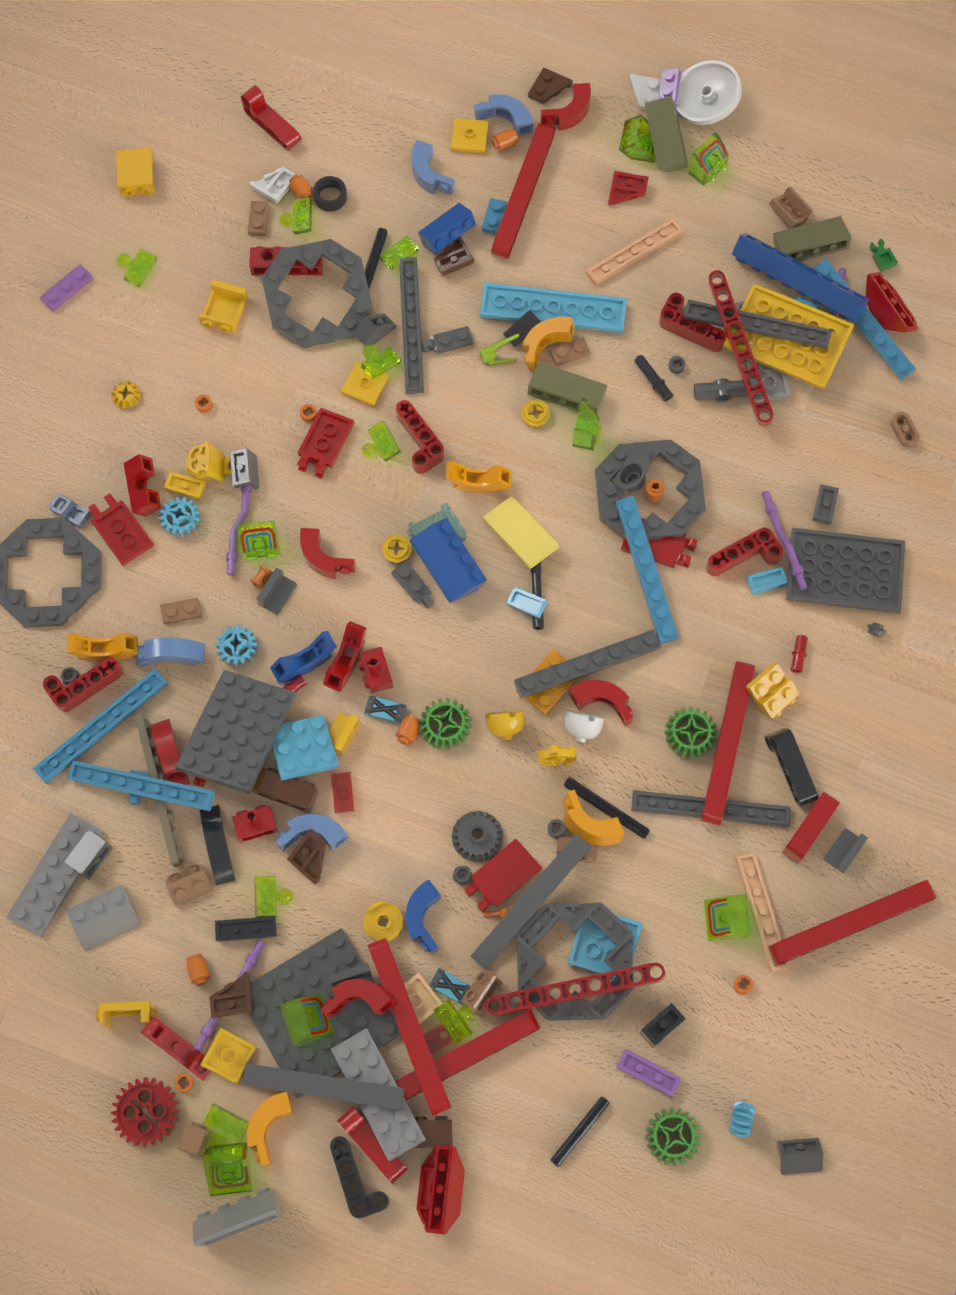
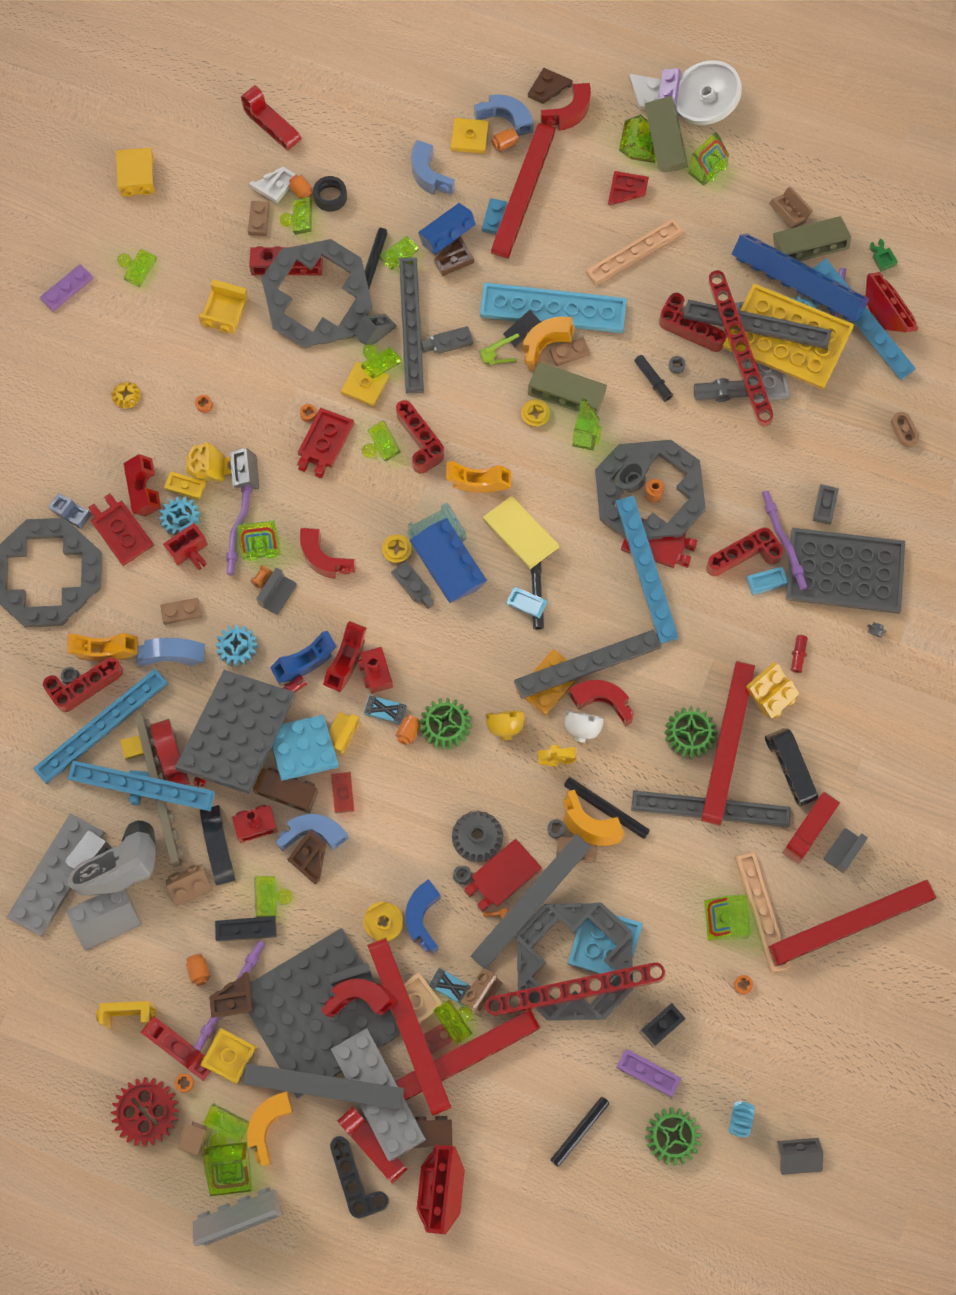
clear neon green slope [280,994,334,1047] -> none
none -> light grey piece [68,820,156,895]
none -> yellow tile [120,735,144,760]
none -> red brick [163,523,208,570]

